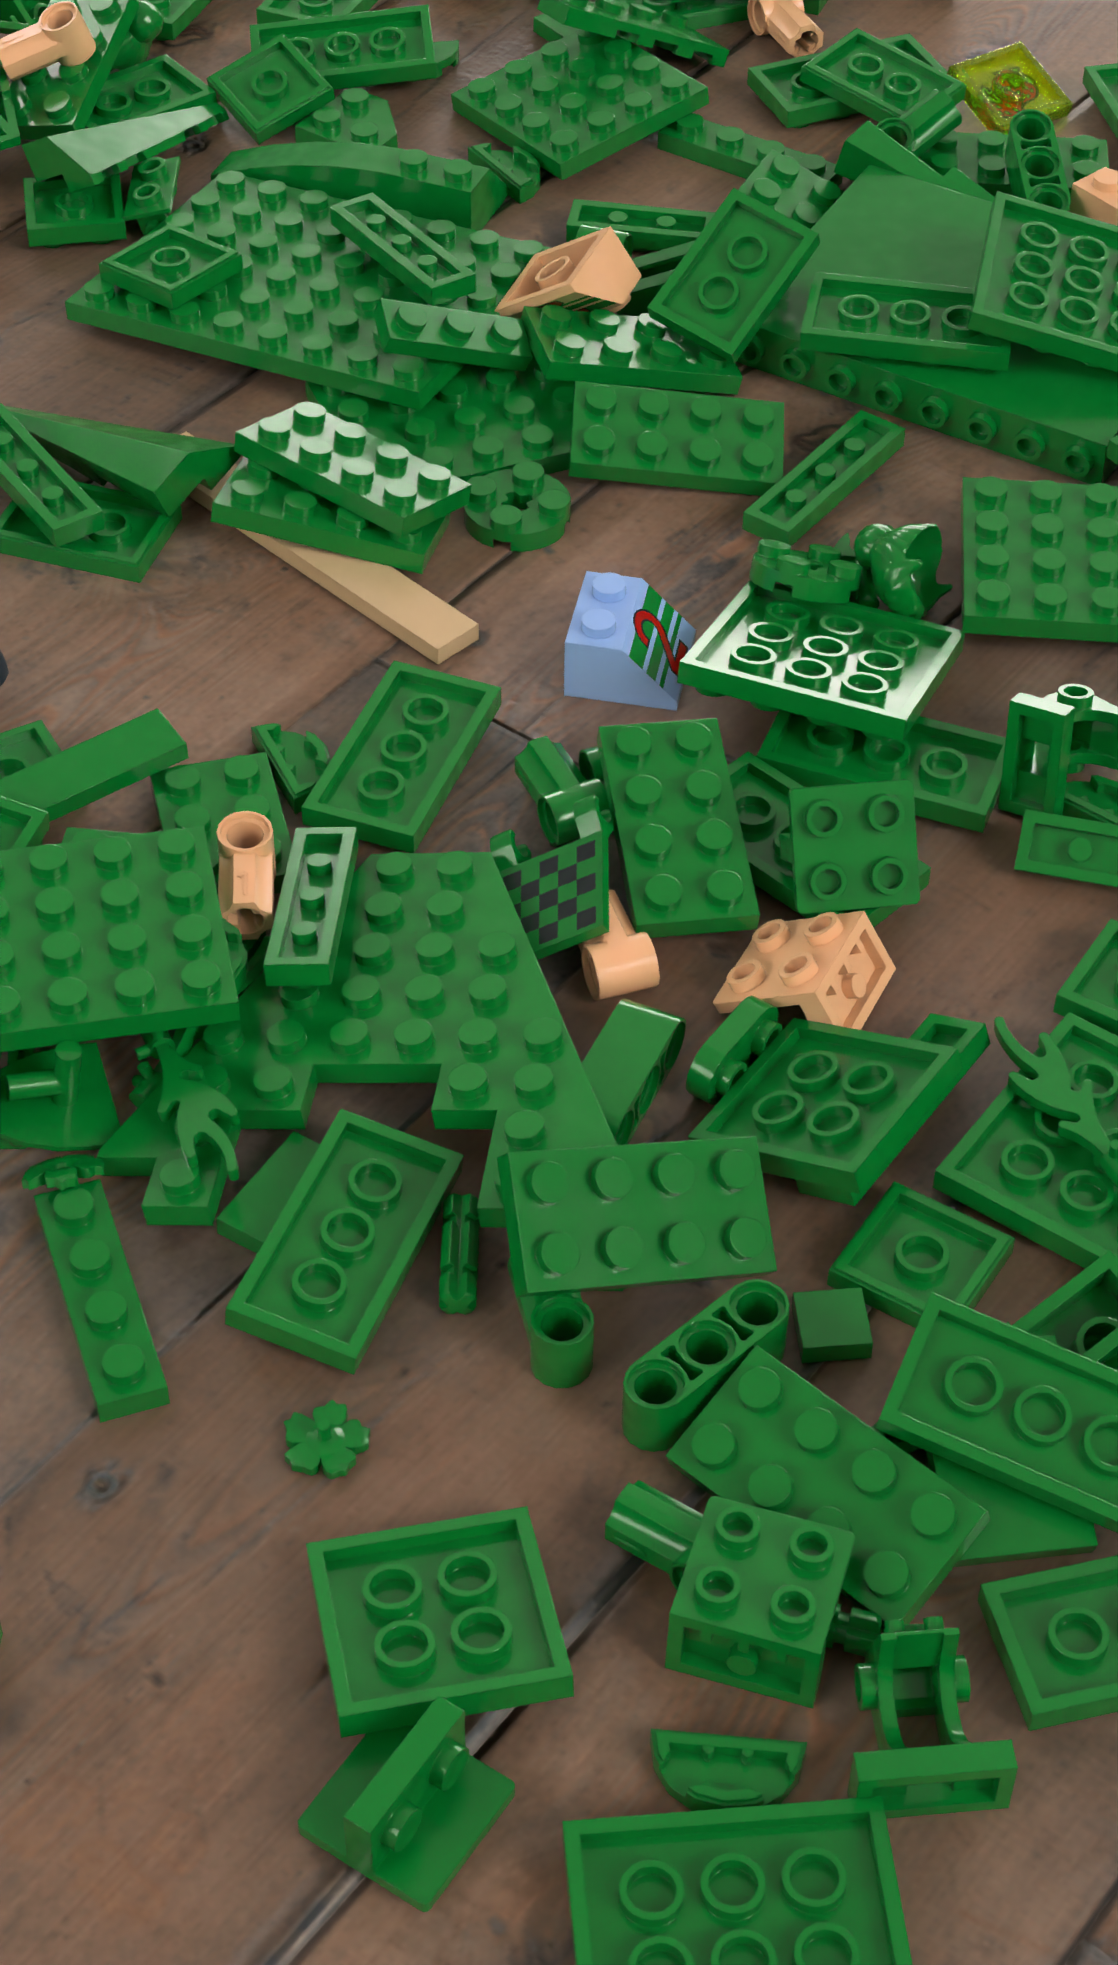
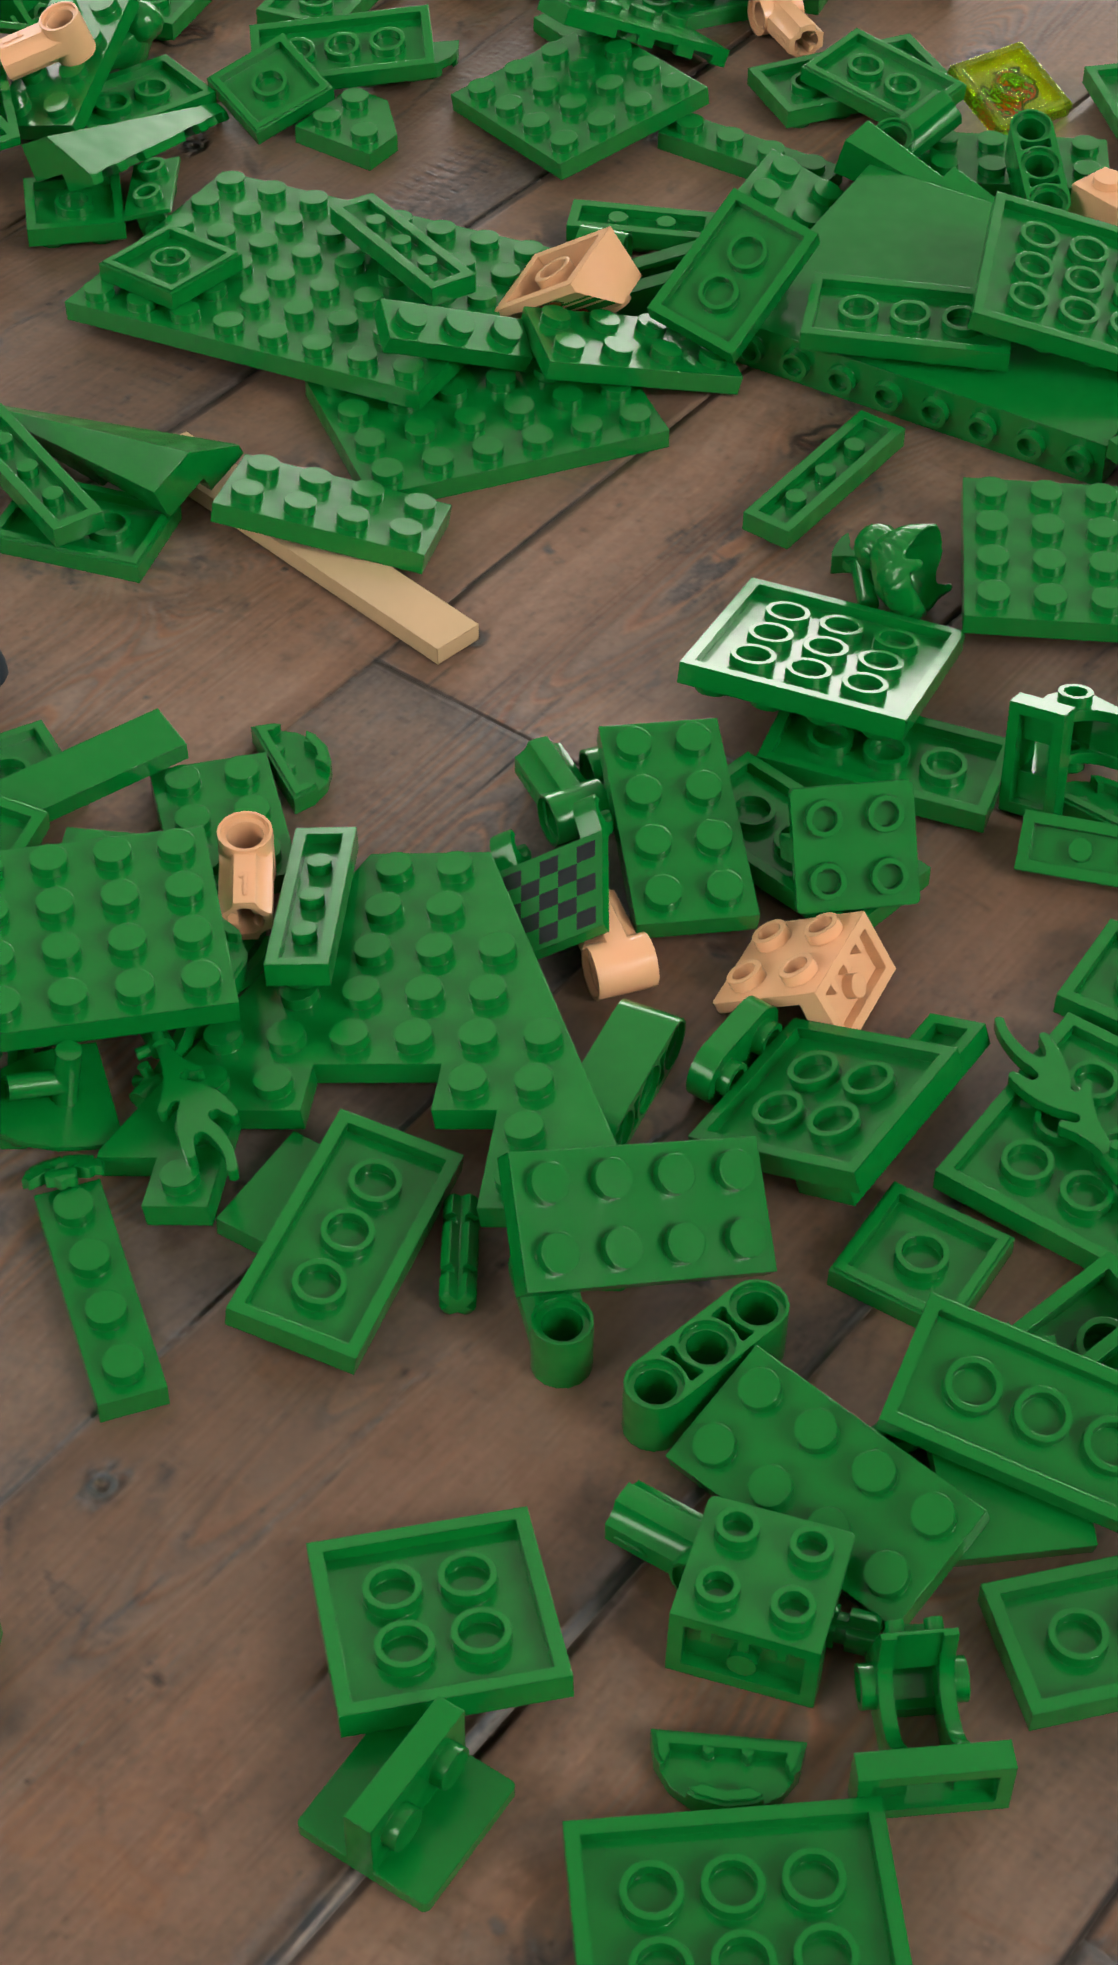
green wedge [211,142,509,231] -> none
green plate [234,401,472,537] -> none
green plant [284,1400,371,1479] -> none
green plate [301,660,501,853] -> none
green plate [464,461,571,552] -> none
green tile [468,143,540,204] -> none
light blue slope [564,571,696,711] -> none
green plate [568,381,784,496] -> none
green plate [749,539,863,604] -> none
green tile [791,1287,873,1363] -> none

